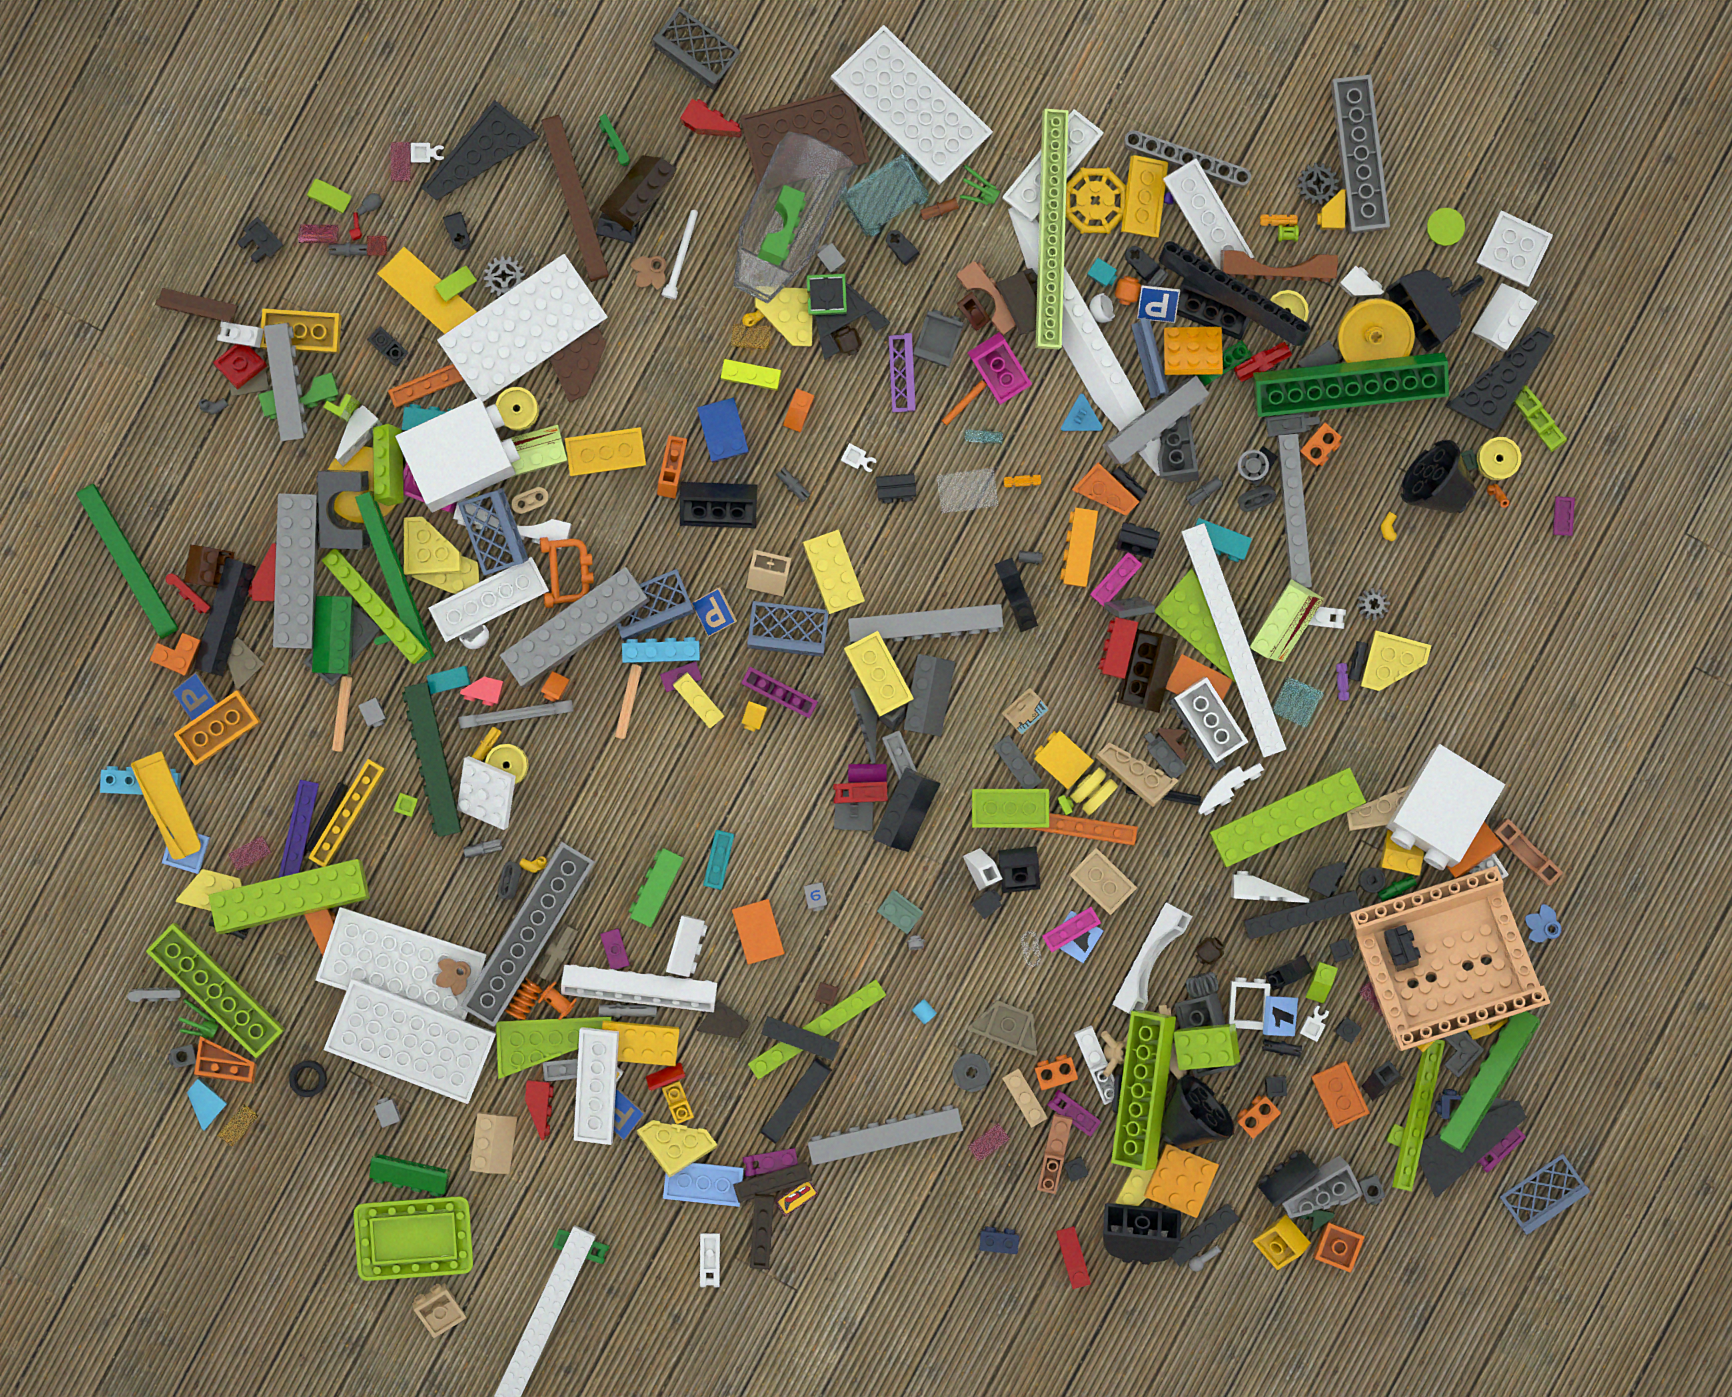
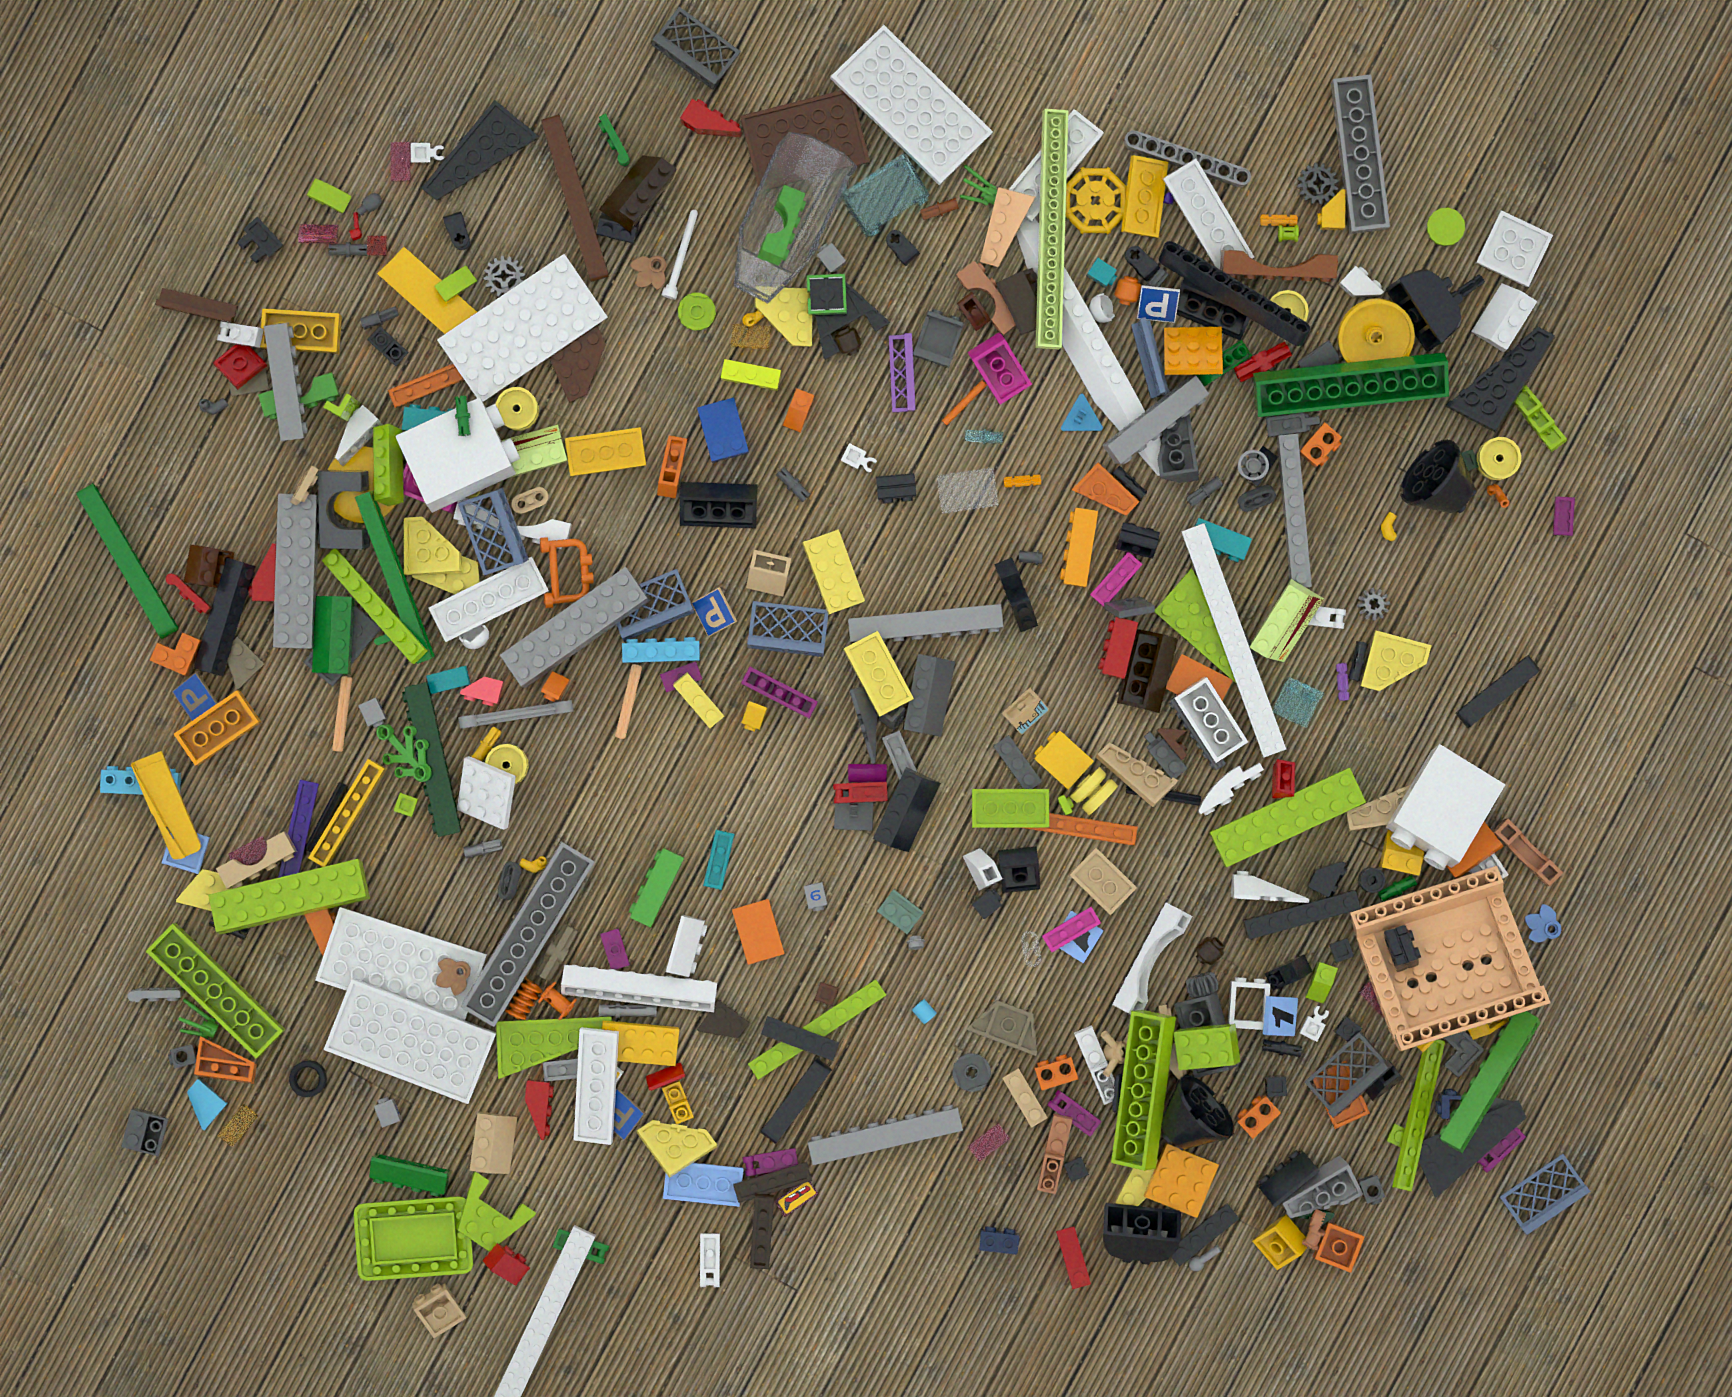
none -> dark grey slope [121,1108,169,1157]
none -> tan arch [216,831,297,889]
none -> tan plate [290,466,318,505]
none -> dark grey axle [360,306,399,330]
none -> bright green plant [376,724,431,782]
none -> green pin [454,396,471,436]
none -> lime wing [457,1171,536,1252]
none -> red brick [483,1243,530,1286]
none -> lime tile [678,292,716,331]
none -> light nougat wing [980,187,1036,267]
none -> red slope [1272,759,1295,798]
none -> nougat connector [1302,1209,1326,1250]
none -> dark grey fence [1305,1031,1393,1118]
none -> black beam [1455,655,1540,728]

